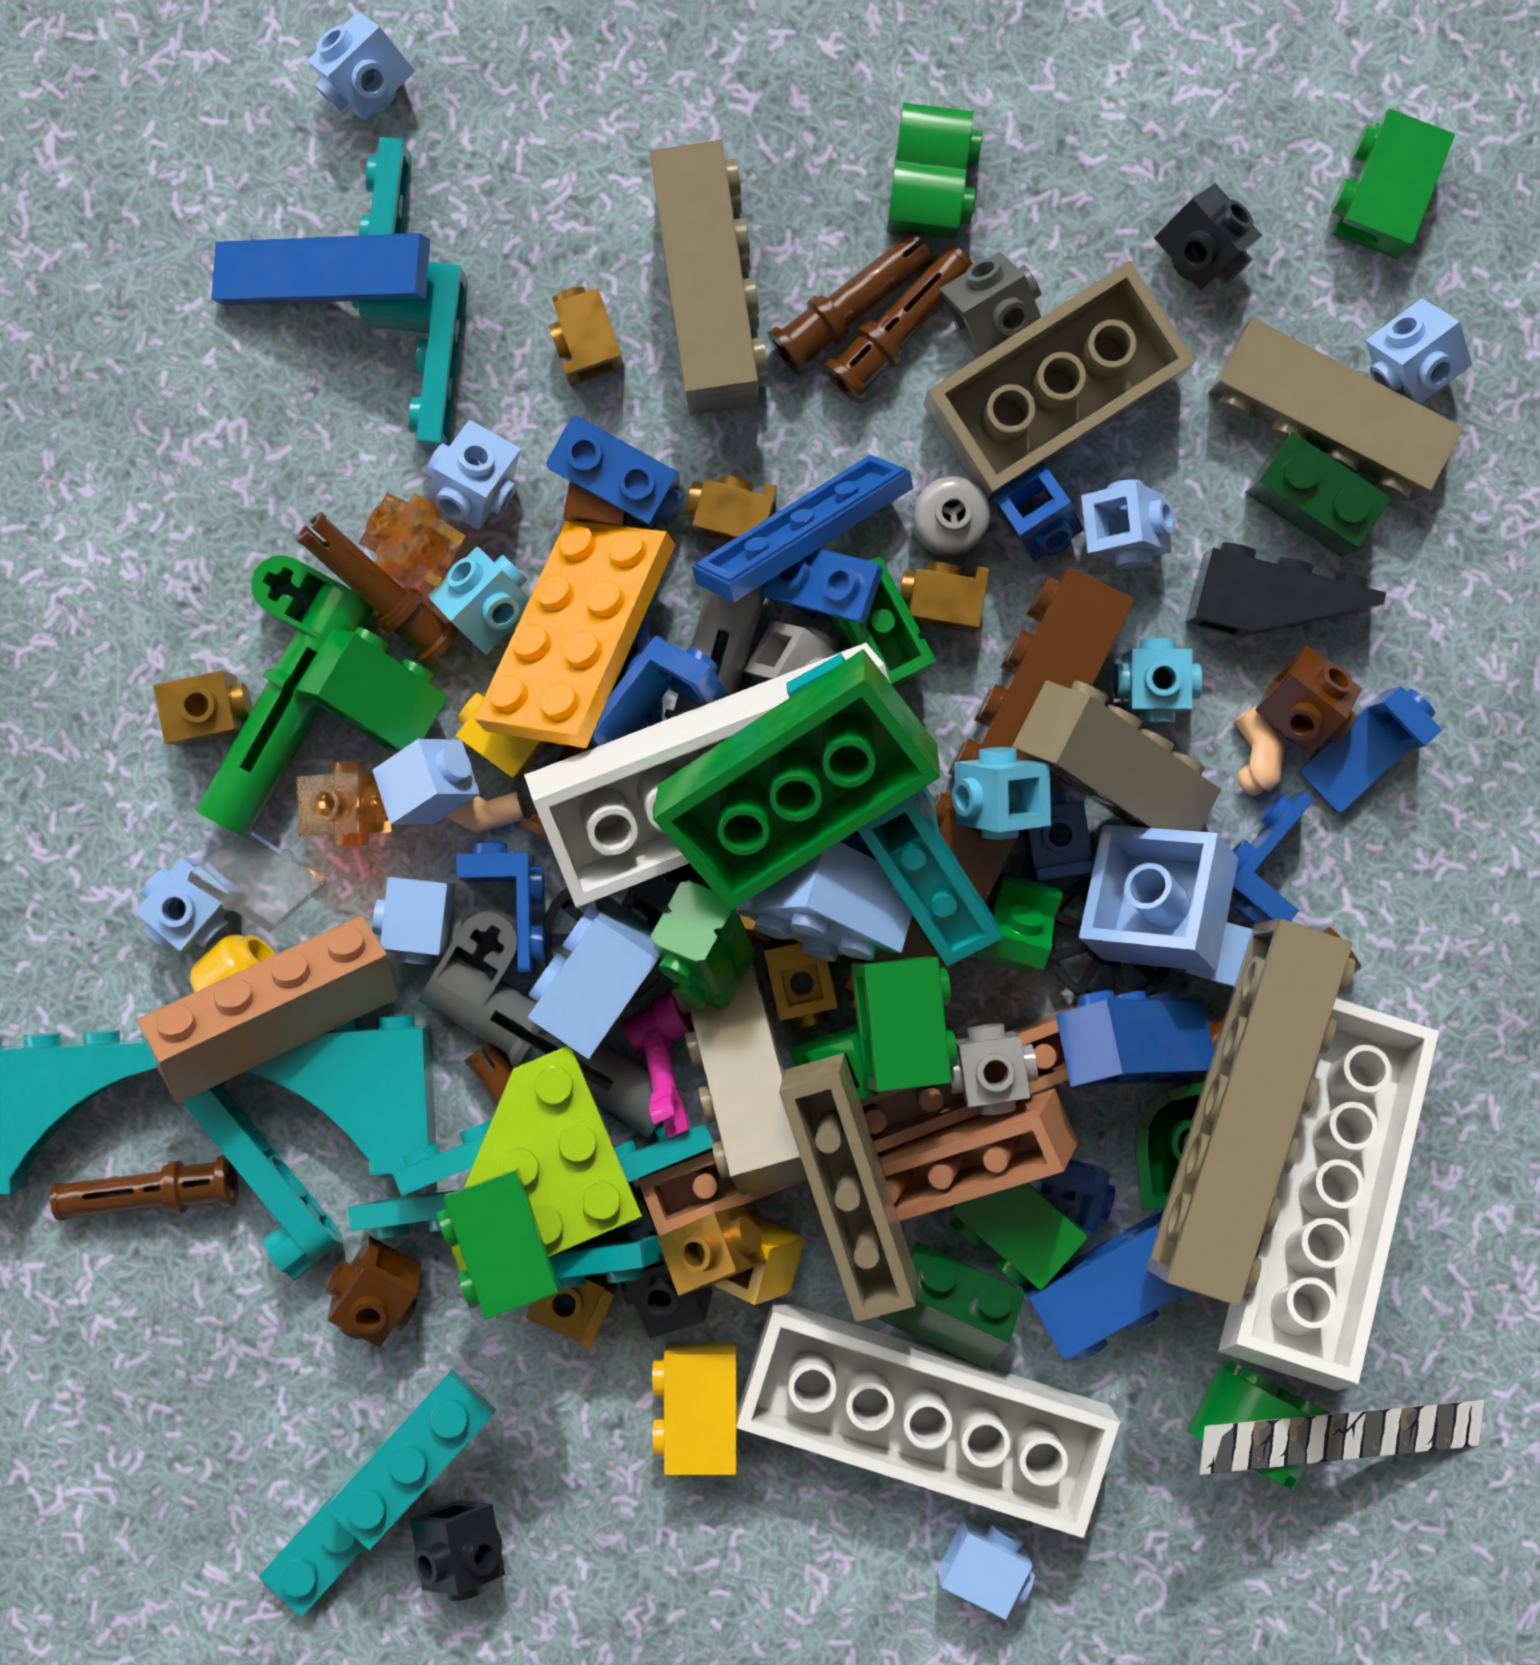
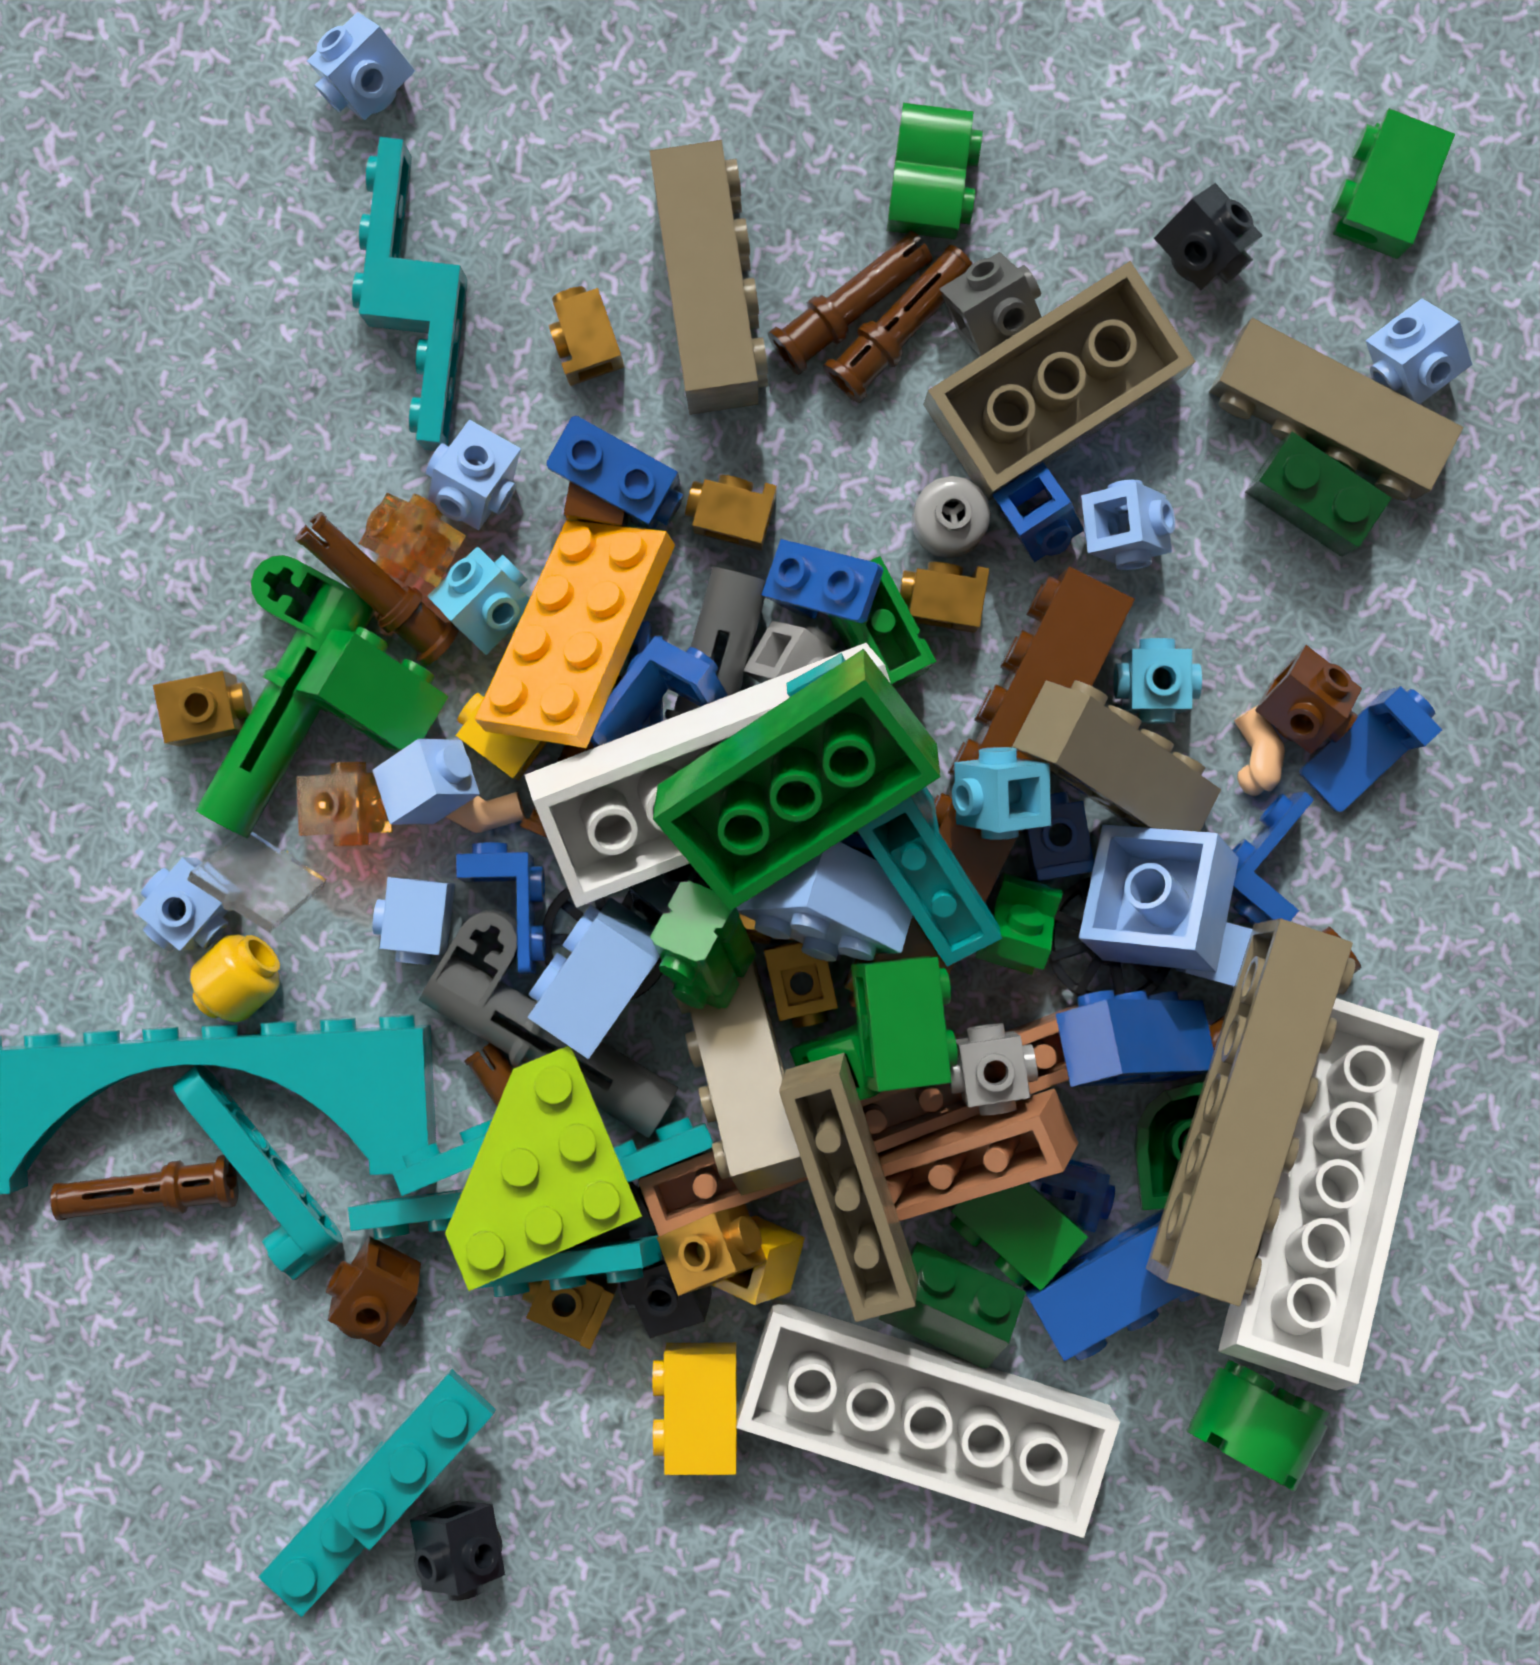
nougat brick [137,915,398,1104] -> none
blue tile [211,233,431,305] -> none
green brick [437,1168,560,1320] -> none
dark pink brick [624,992,695,1139] -> none
blue tile [692,455,913,603] -> none
light blue brick [937,1517,1035,1620] -> none
black slope [1185,542,1386,637] -> none
sticker [1200,1400,1484,1475] -> none

